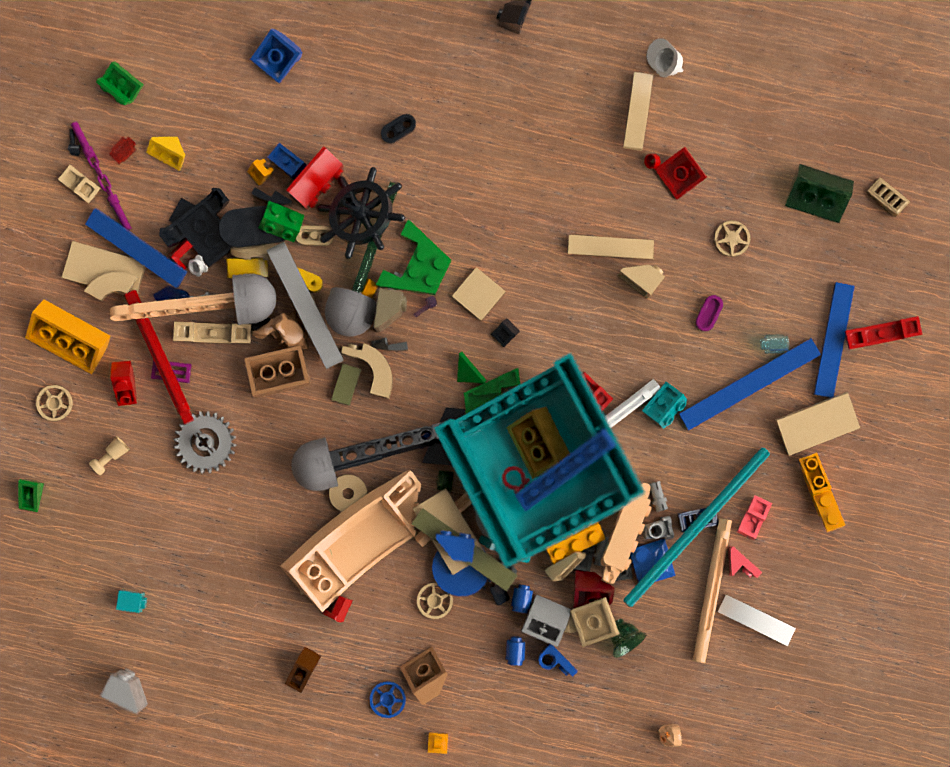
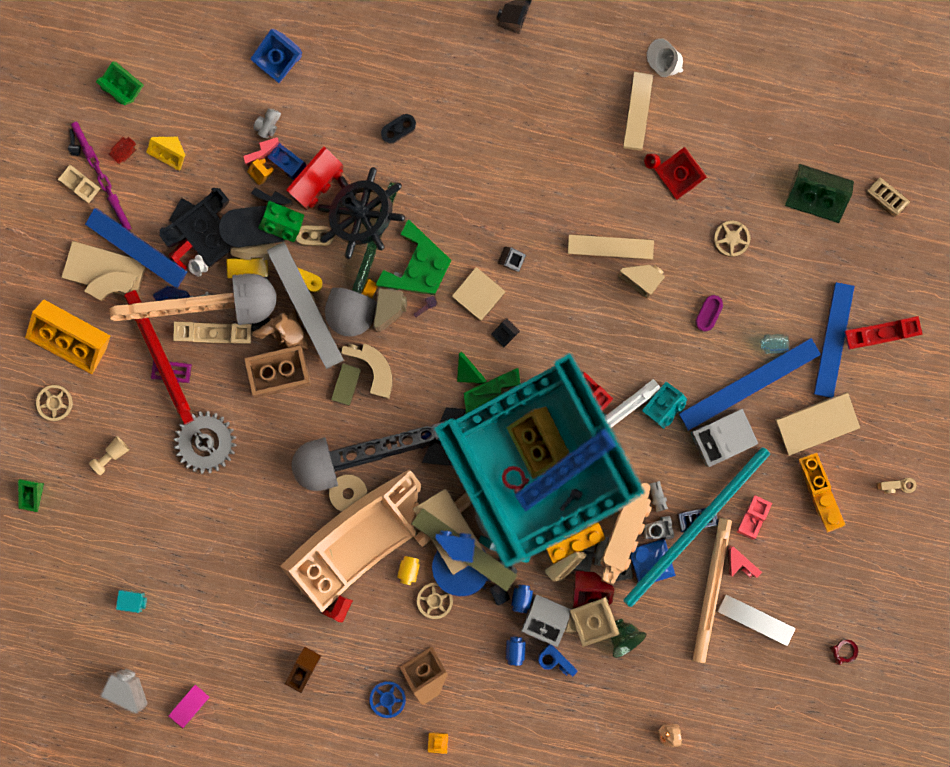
red slope [110,360,137,406] -> none
dark grey slope [371,338,408,352] -> none
slope [436,470,454,491] -> none
none -> dark pink slope [168,685,210,729]
none -> coral slope [243,137,280,166]
none -> light grey plate [253,108,281,139]
none -> yellow brick [397,556,420,585]
none -> black slope [498,246,526,272]
none -> black hand [559,489,583,511]
none -> light grey slope [690,409,759,467]
none -> dark red piece [830,639,859,665]
none -> tan plate [877,478,916,494]

